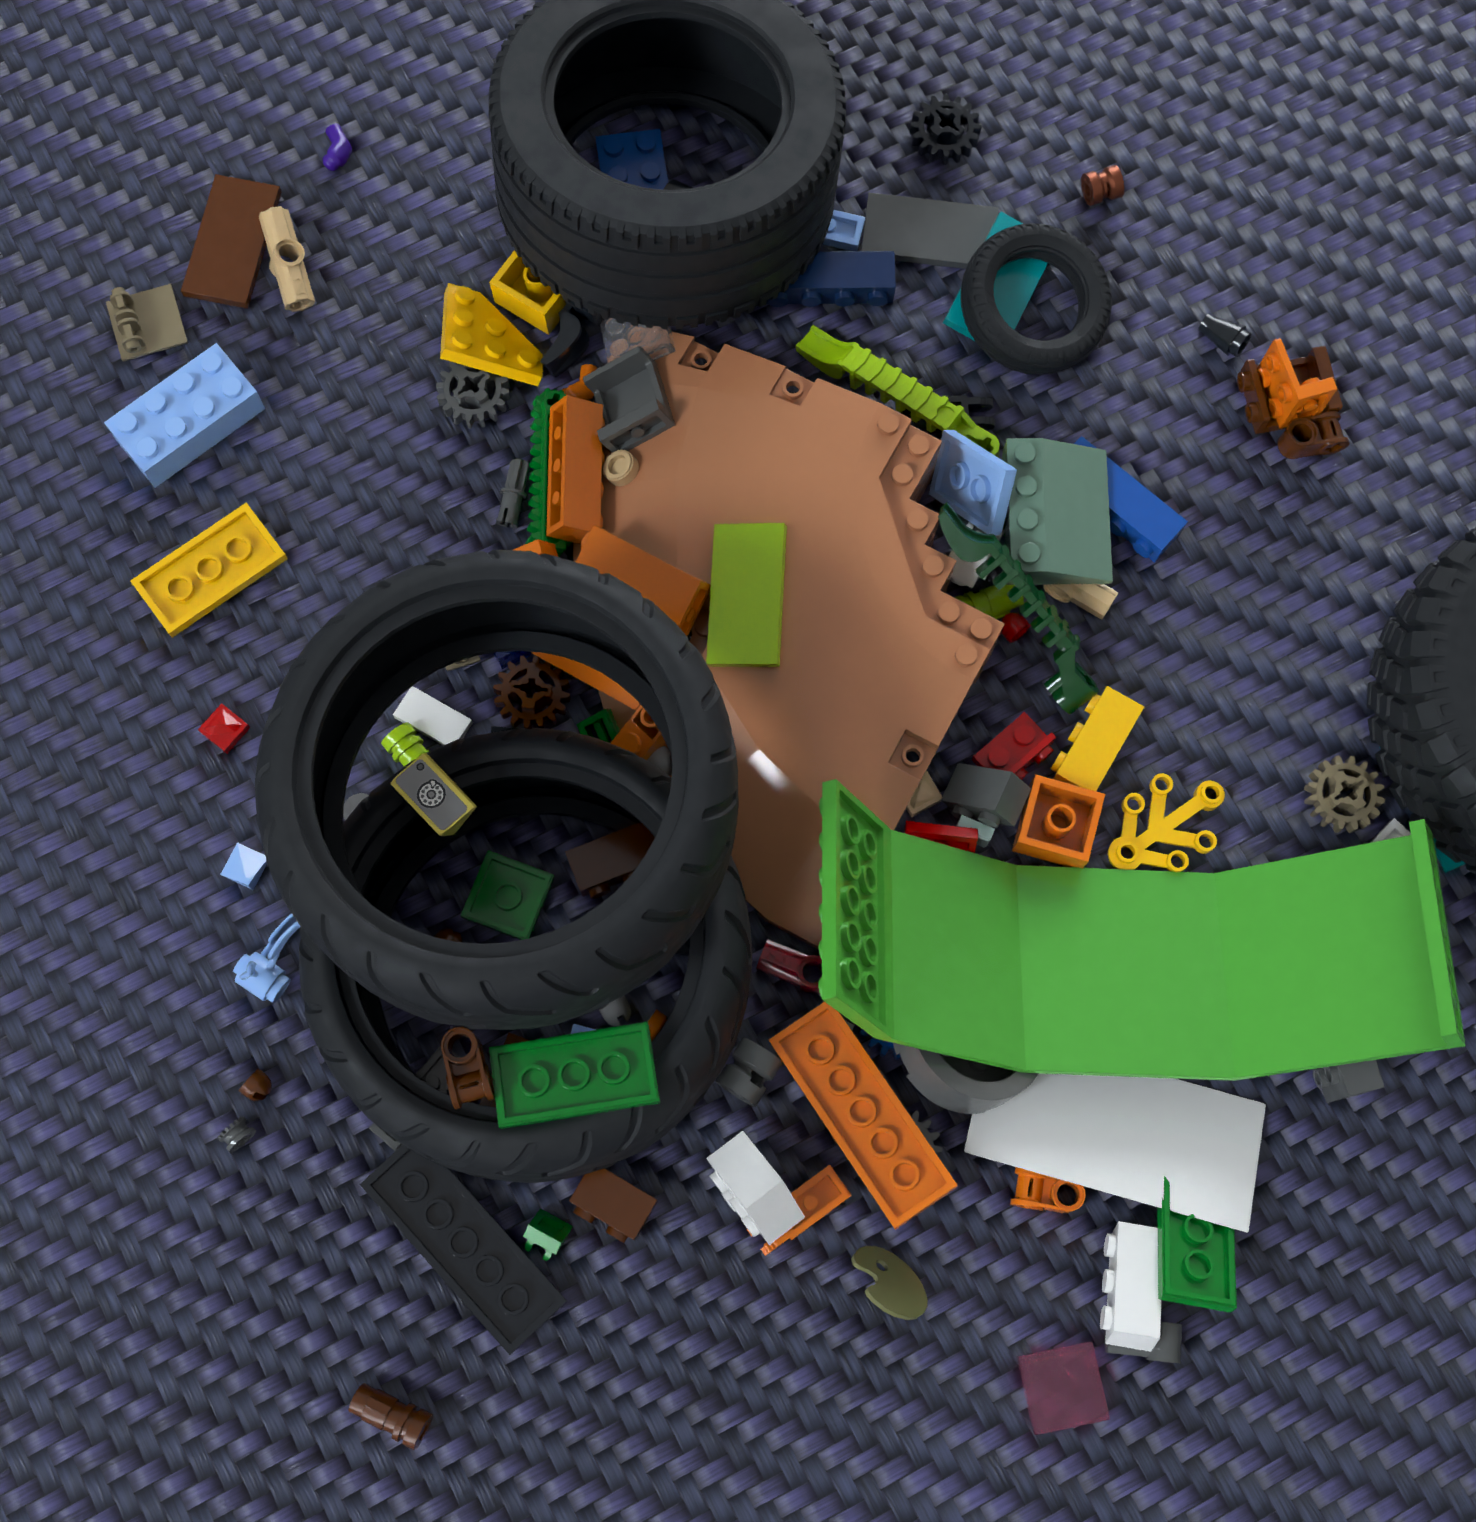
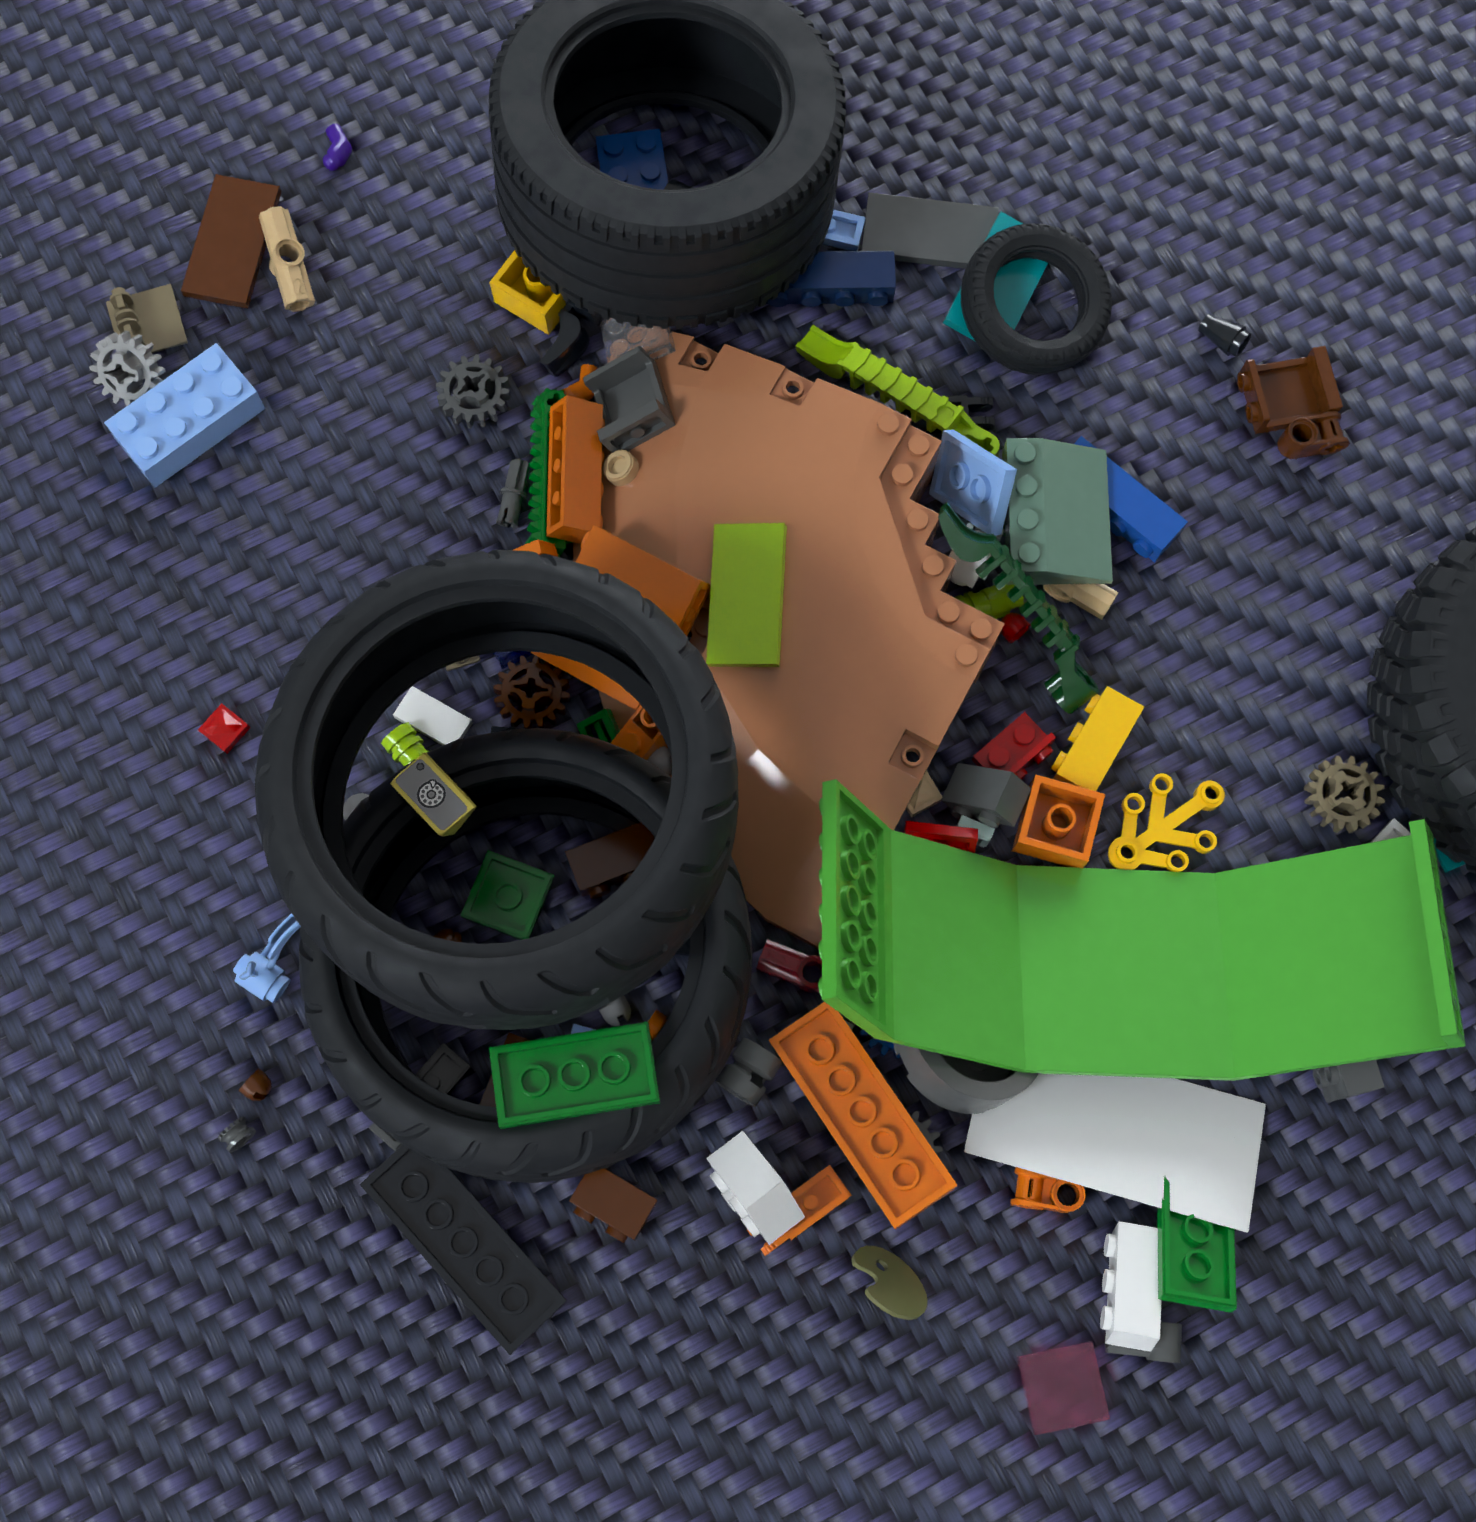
yellow plate [130,502,288,638] -> none
light blue slope [220,843,267,890] -> none
reddish brown axle [348,1383,433,1450] -> none
yellow plate [440,283,543,386] -> none
reddish brown piece [441,1027,495,1110] -> none
green tile [523,1208,573,1261] -> none
black gear [909,94,981,165] -> none
copper wheel [1081,165,1124,206] -> none
orange bracket [1257,338,1337,429] -> none
none -> light grey gear [89,331,166,406]

